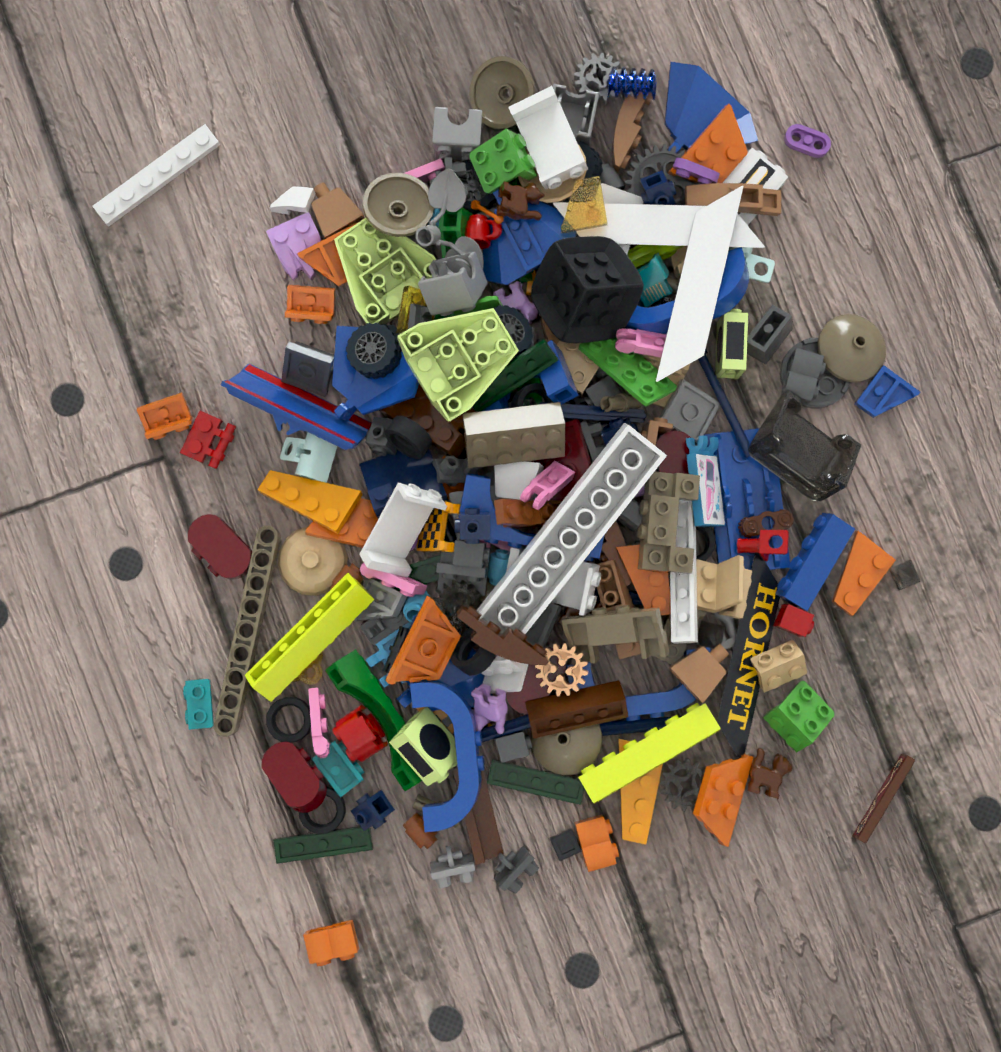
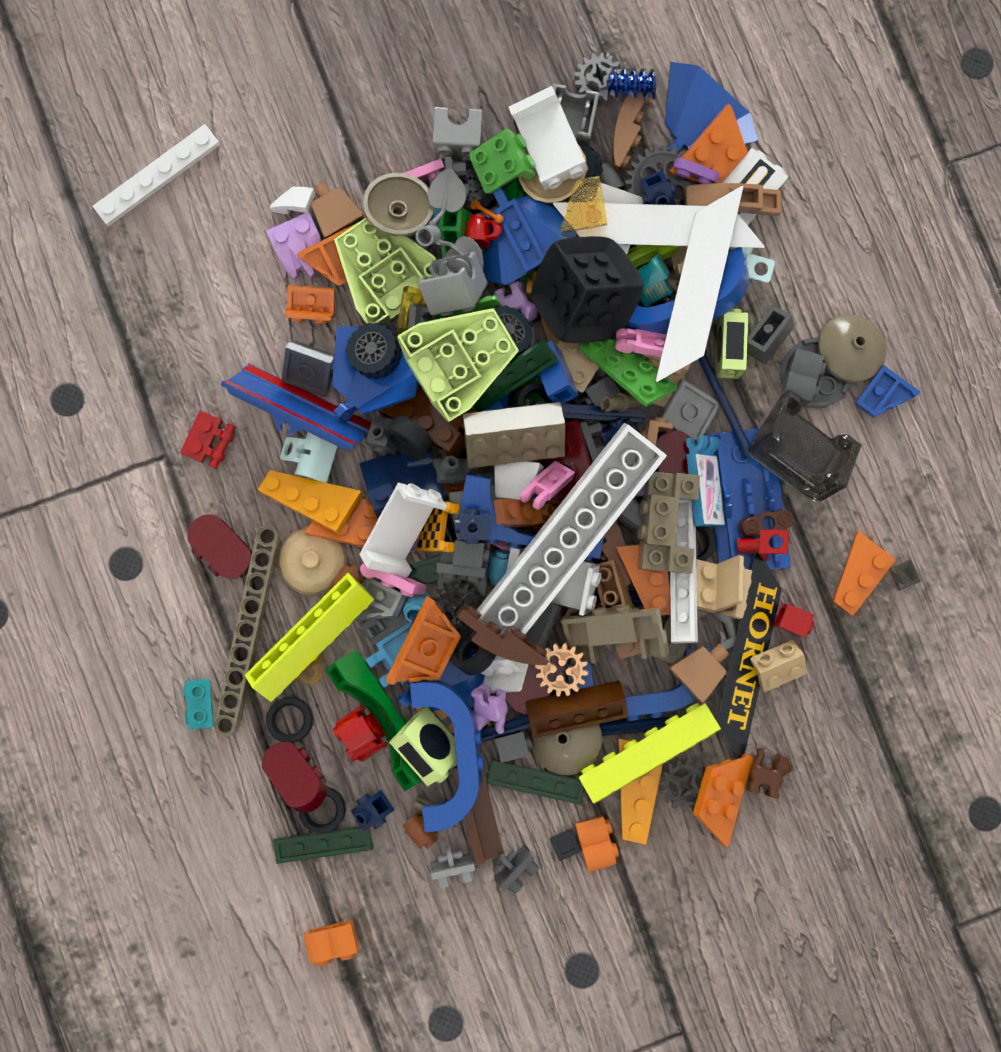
orange bracket [137,392,193,440] -> none
bright pink hinge [308,688,330,759] -> none
teal bracket [312,741,365,798] -> none
black pin [382,626,410,673] -> none
dark tan dish [469,56,535,129] -> none
reddish brown animal [497,181,545,220] -> none
clear smoke tile [695,620,726,649] -> none
bright green bracket [763,681,835,753] -> none
blue brick [775,513,855,611] -> none
medium lavender plate [784,124,831,158] -> none
reddish brown tile [852,754,915,843] -> none

